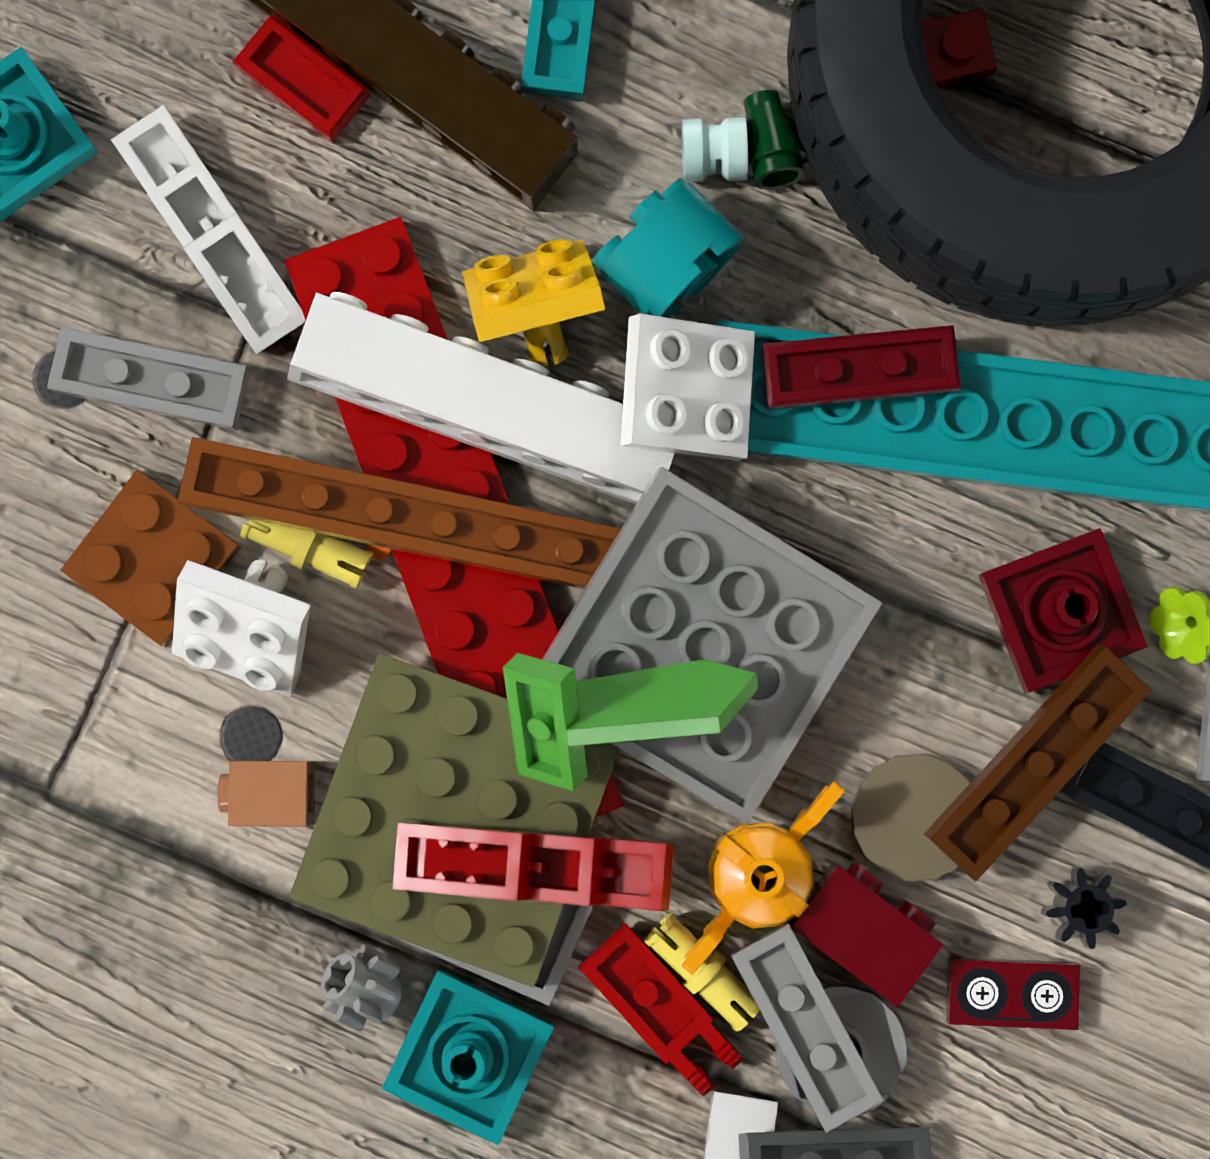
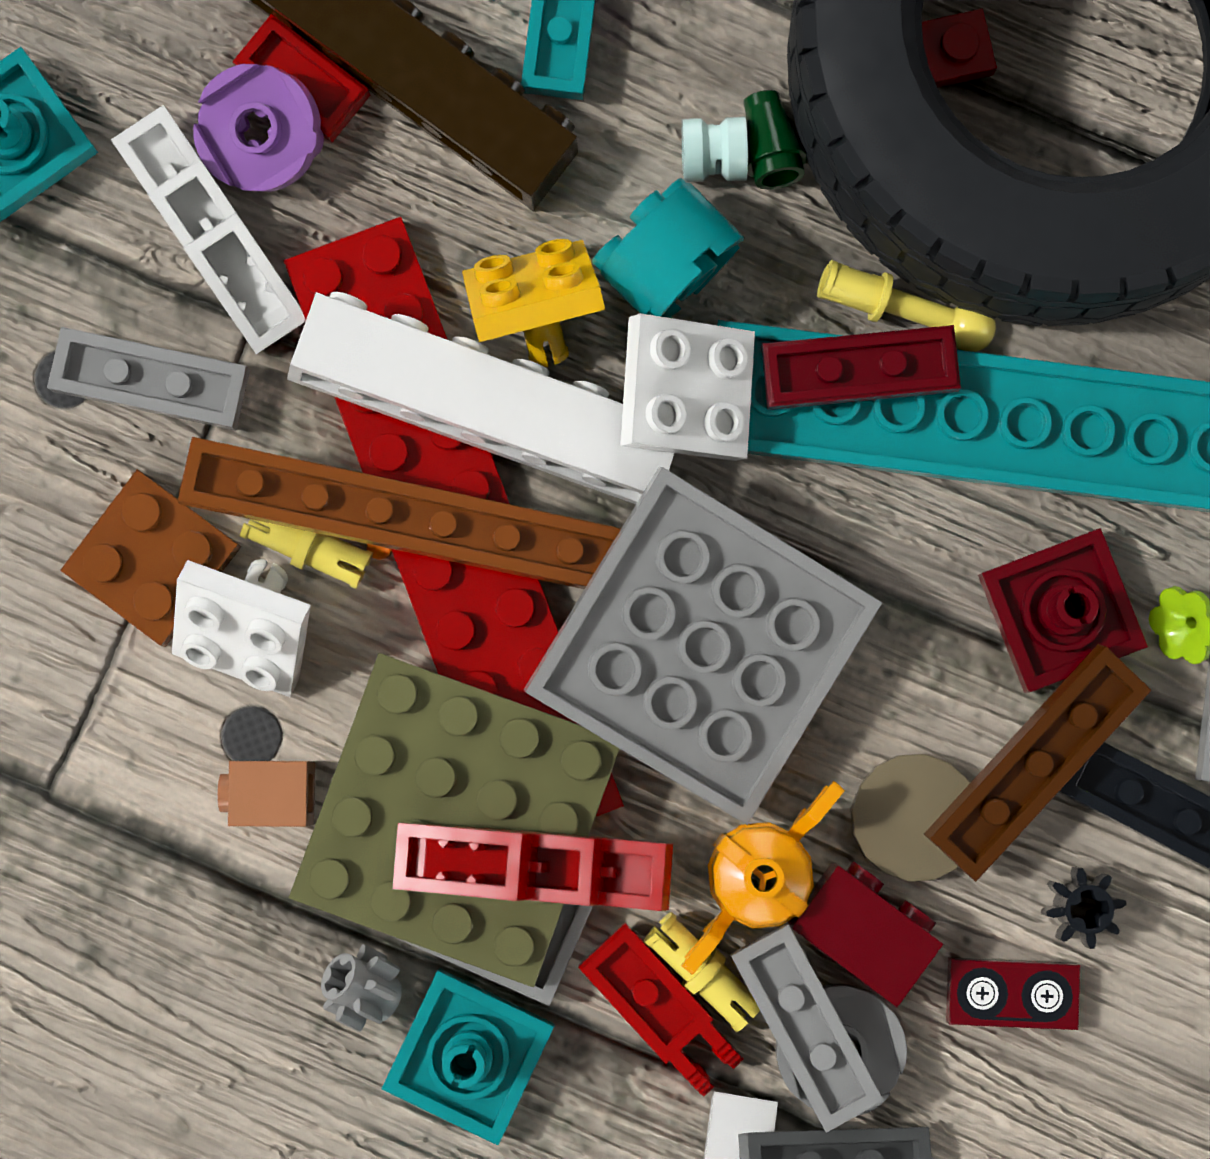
bright green piece [503,653,758,792] -> none
none -> medium lavender plate [193,64,324,192]
none -> light yellow pin [817,260,996,352]

